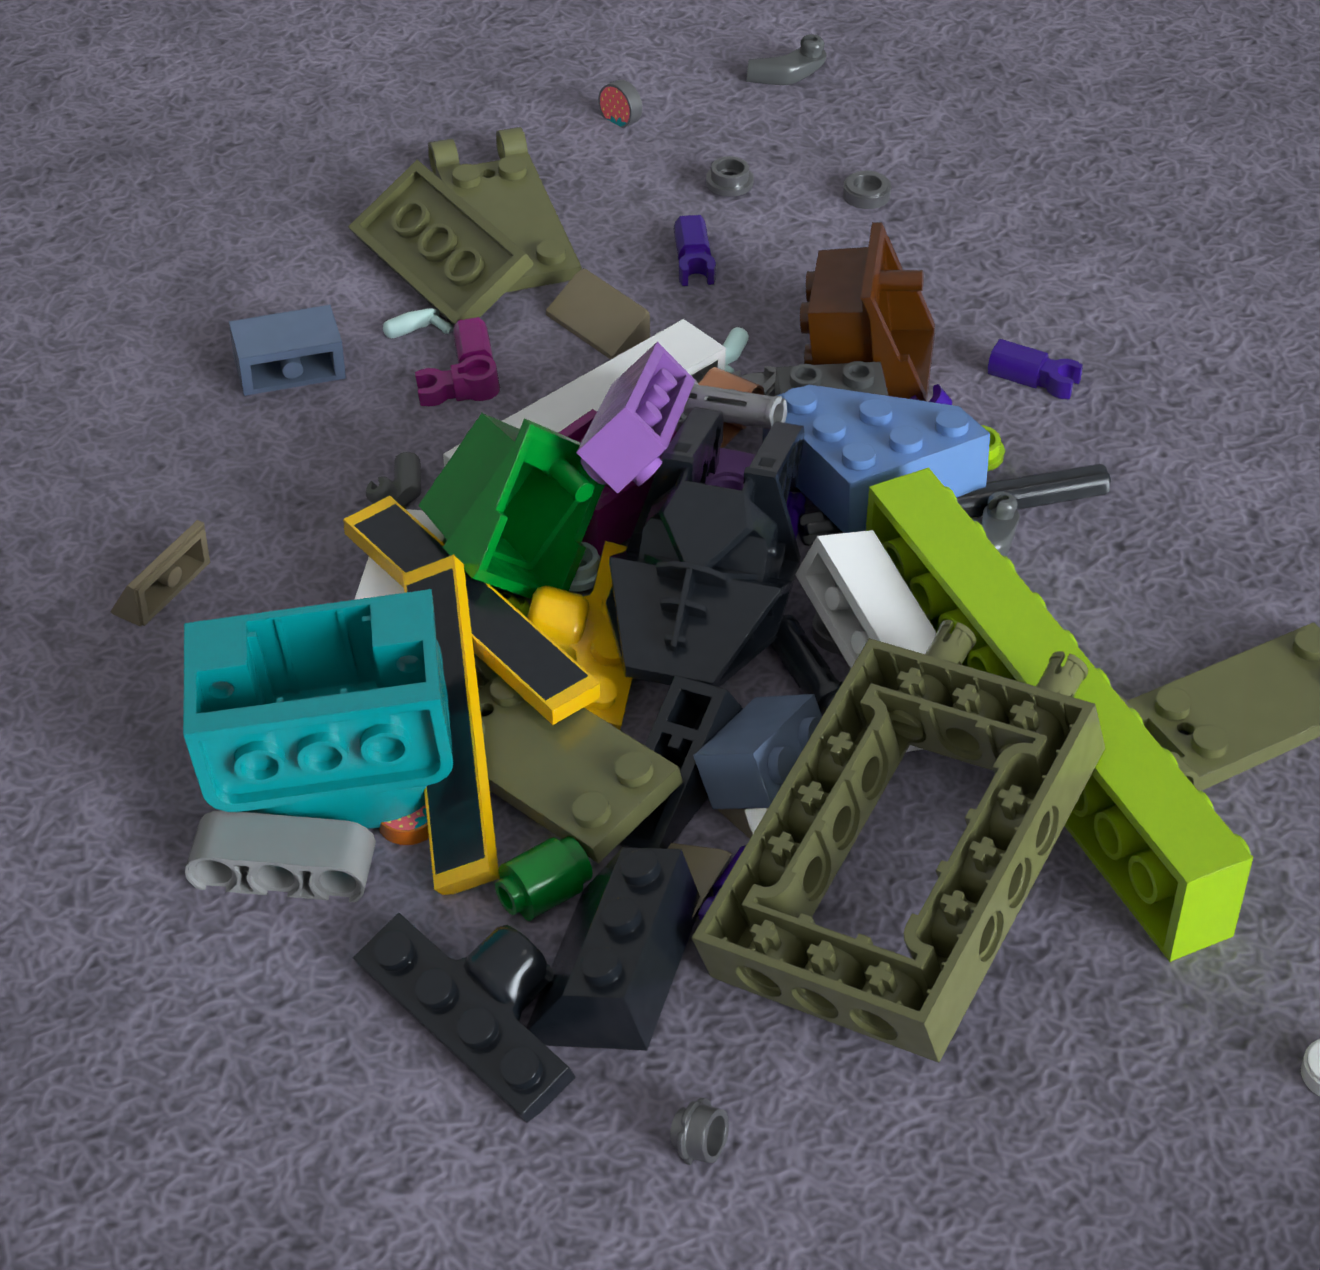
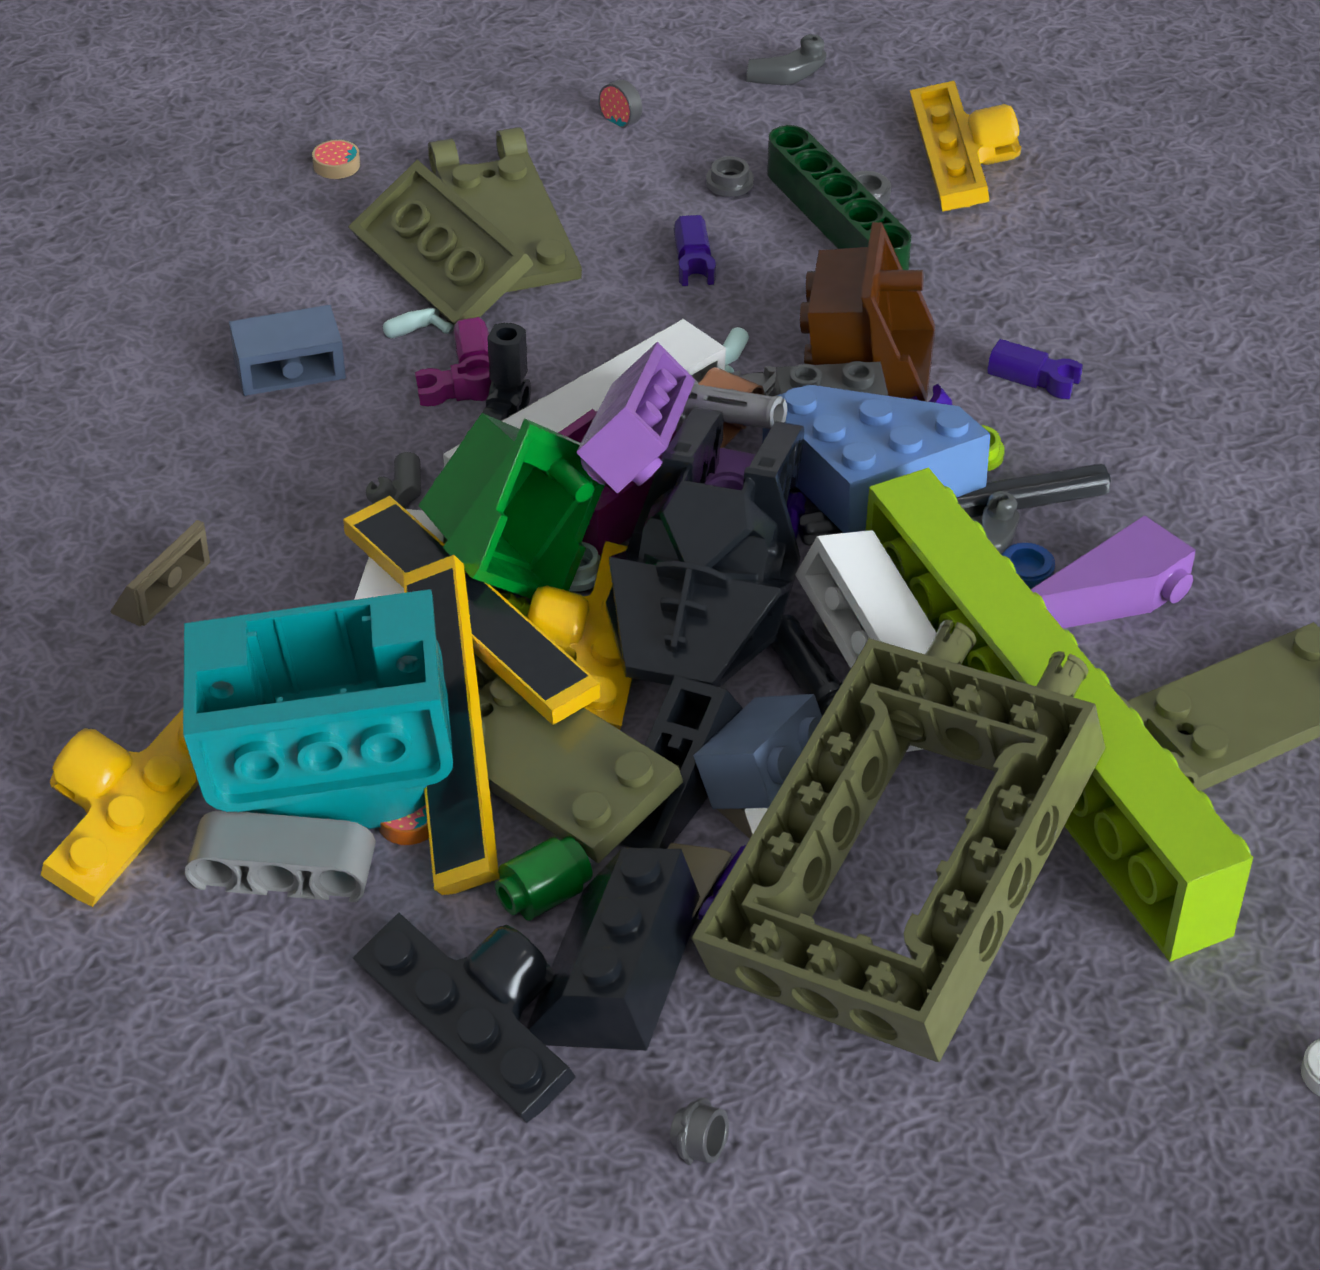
dark tan slope [546,268,650,360] -> none
none -> yellow plate [40,708,199,907]
none -> tile [312,140,360,179]
none -> black bar [482,323,531,421]
none -> dark green beam [767,125,911,270]
none -> yellow plate [910,80,1021,212]
none -> blue tile [1001,543,1055,590]
none -> medium lavender slope [1031,515,1196,628]

